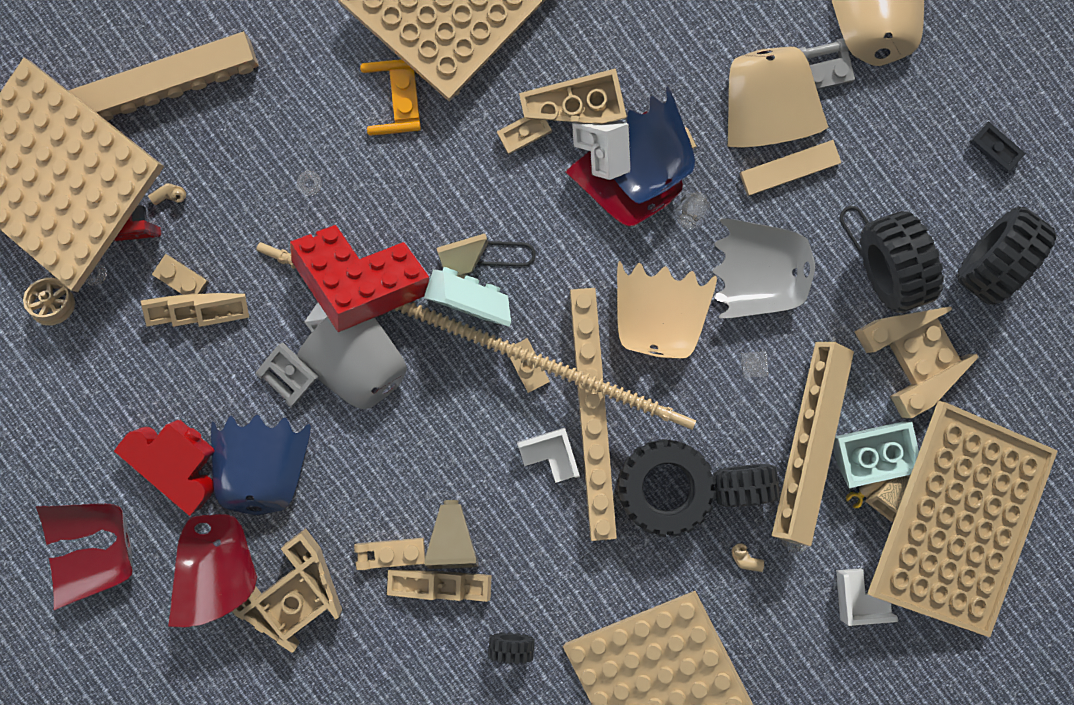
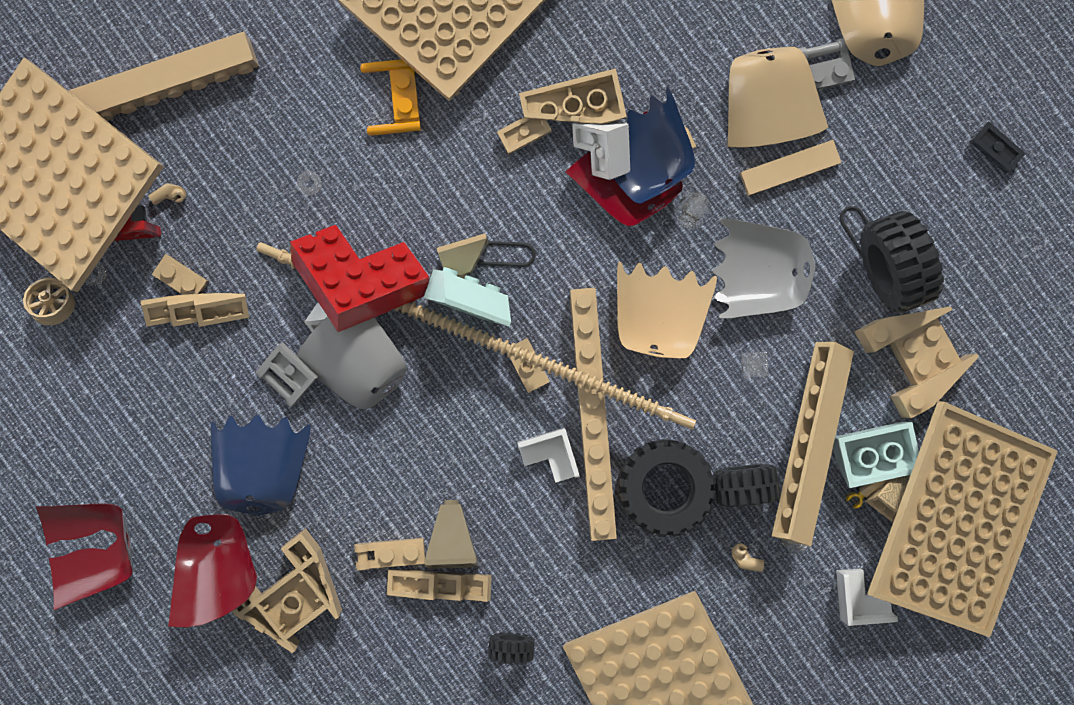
red brick [114,420,214,516] -> none
black tyre [957,207,1057,305] -> none

